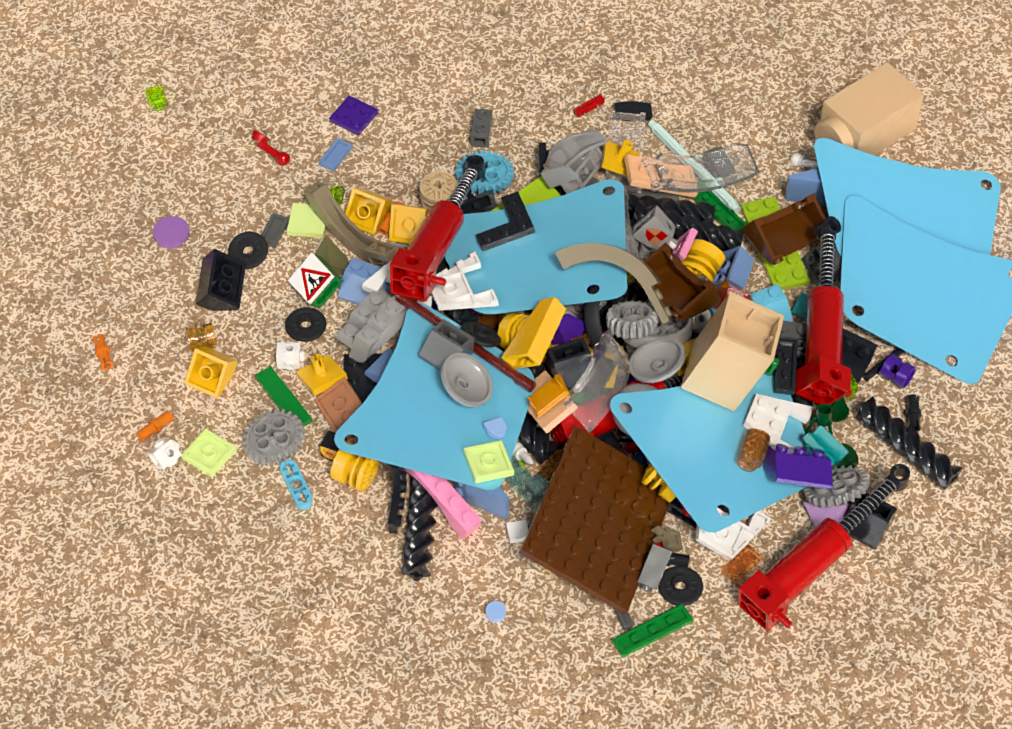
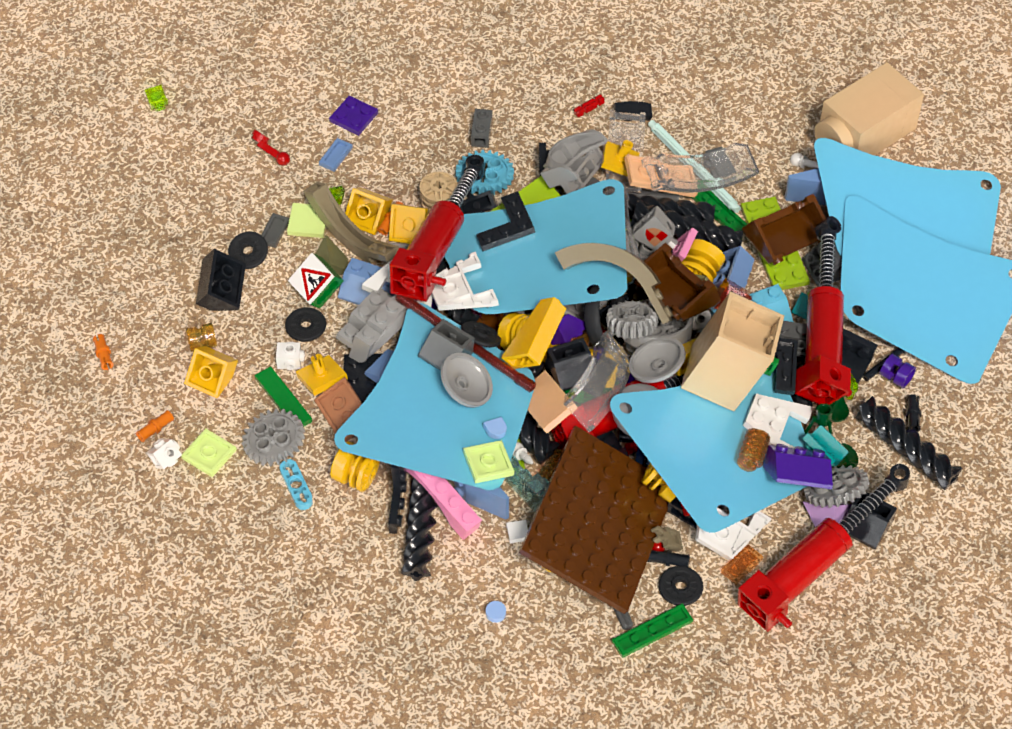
medium lavender tile [153,216,190,249] -> none
black brick [320,430,347,462] -> none
light orange piece [528,374,569,418] -> none
brick [638,544,672,592] -> none

